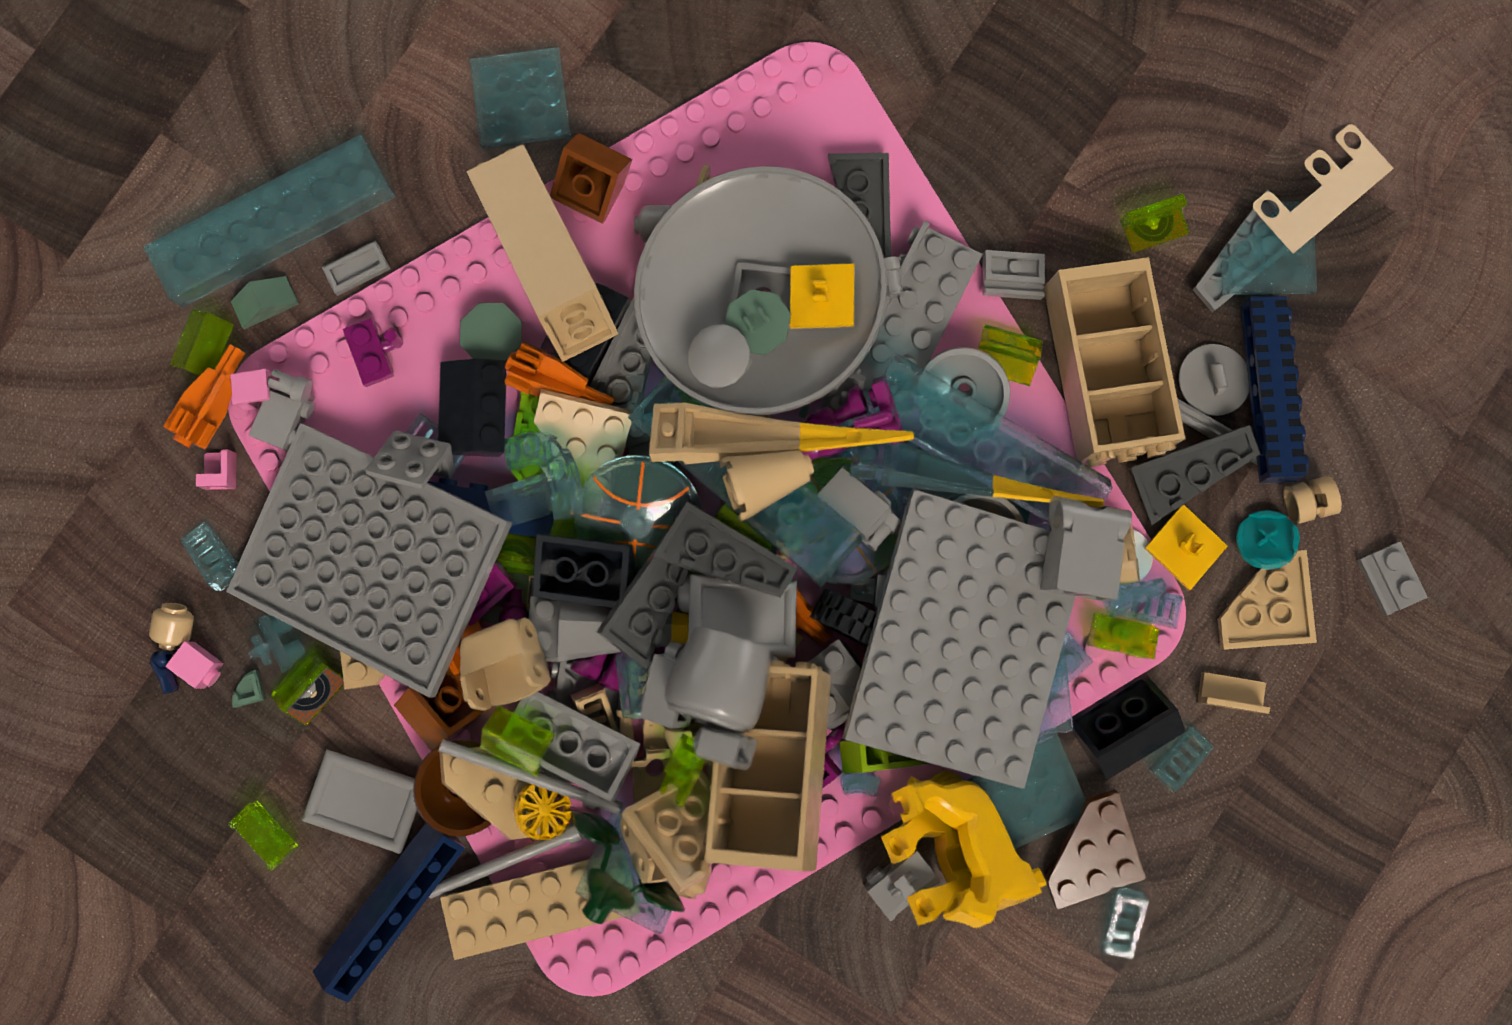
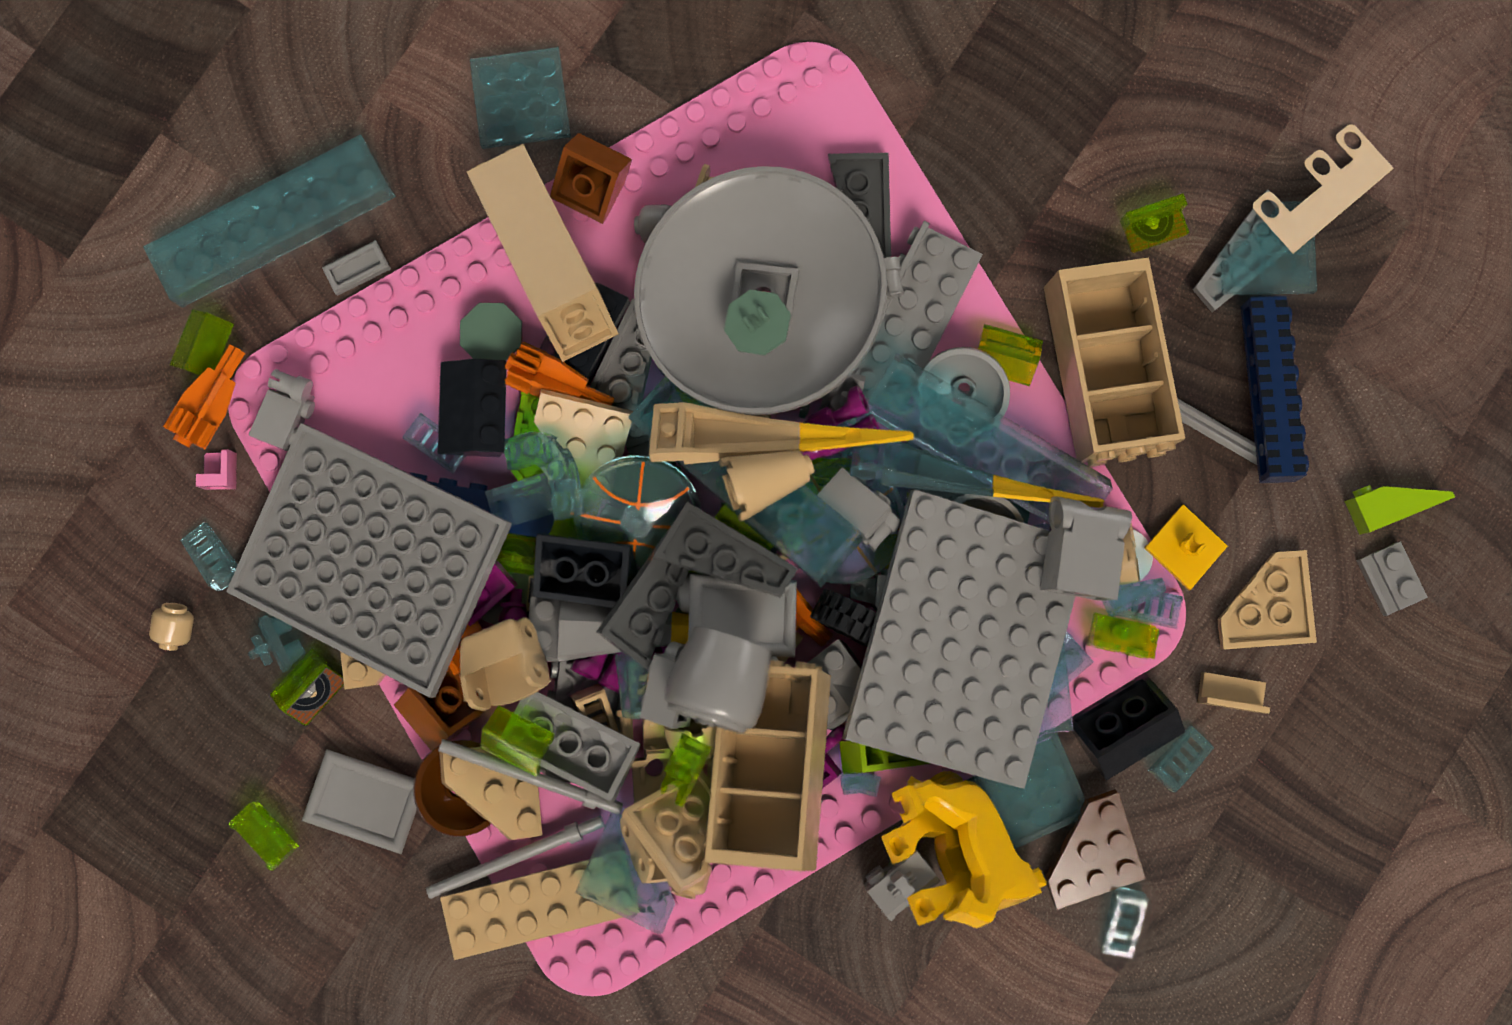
dark blue arm [149,650,179,694] -> none
bright pink brick [165,641,224,689] -> none
sand green slope [231,276,299,330] -> none
bright pink panel [231,369,278,411] -> none
sand green tile [232,670,266,708] -> none
dark blue brick [312,823,466,1003] -> none
magenta plate [343,318,403,387] -> none
light grey bracket [366,430,455,489] -> none
yellow wheel [514,783,571,840] -> none
dark green plant [570,811,685,924] -> none
light grey dish [688,325,752,389] -> none
light grey brick [693,725,757,770] -> none
yellow piece [790,264,855,329] -> none
magenta plate [853,375,903,445] -> none
light grey plate [982,250,1045,300] -> none
dark grey wing [1130,425,1260,525] -> none
light grey shield [1179,344,1249,416] -> none
teal tile [1235,510,1300,570] -> none
tan wheel [1283,475,1342,525] -> none
none -> lime slope [1344,485,1455,535]

